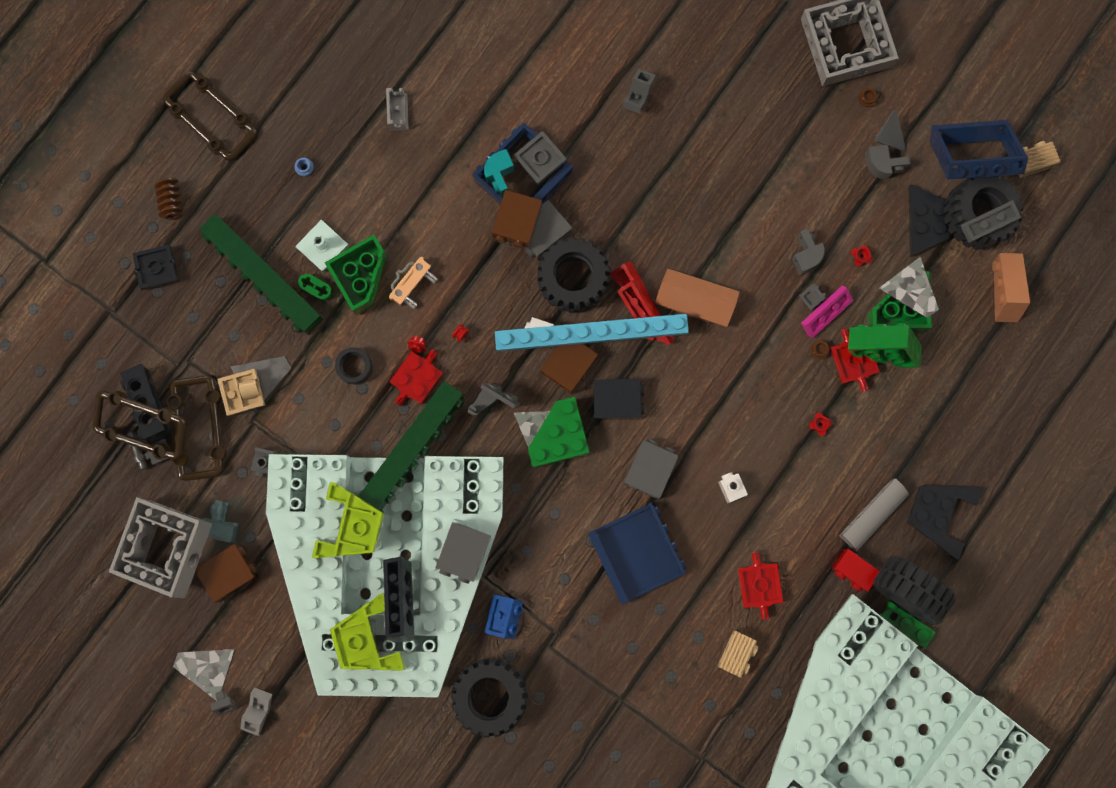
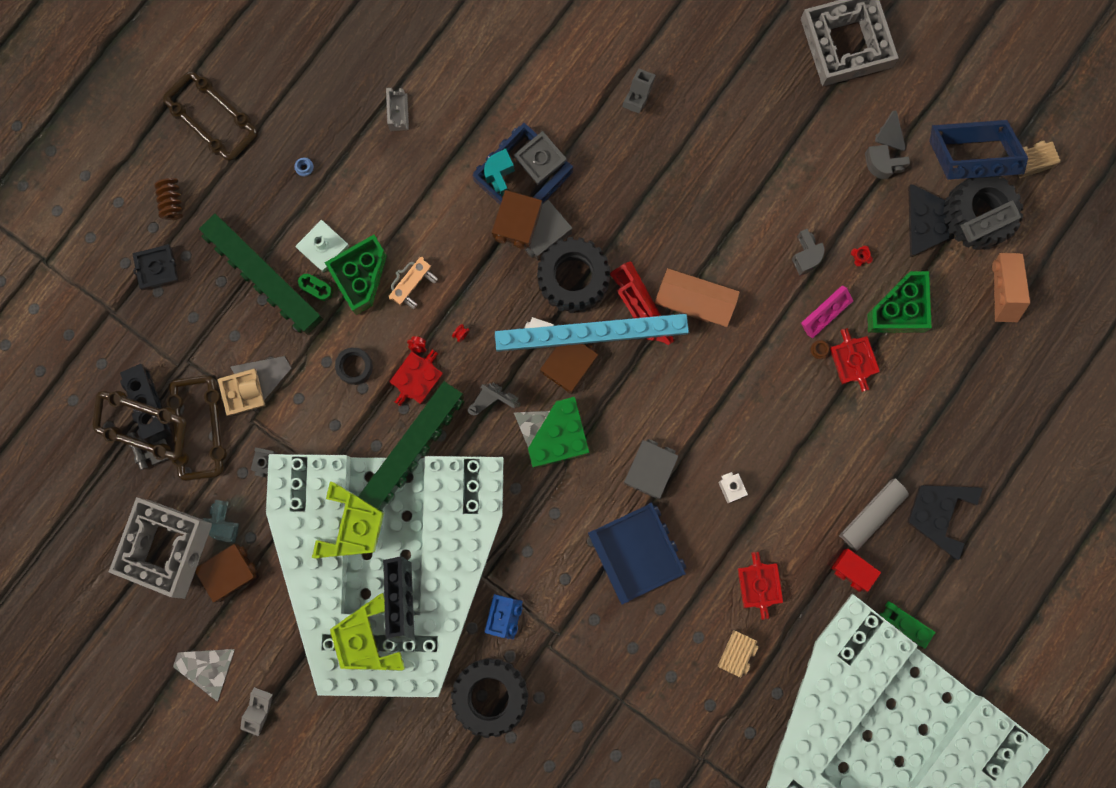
dark grey tile [210,690,238,715] -> none
dark grey brick [435,522,491,584] -> none
black brick [594,379,644,420] -> none
dark grey tile [799,283,826,310] -> none
red plate [809,413,832,436] -> none
green brick [848,323,922,368] -> none
reddish brown plate [858,88,878,107] -> none
black tyre [874,556,956,626] -> none
sticker [879,257,939,318] -> none

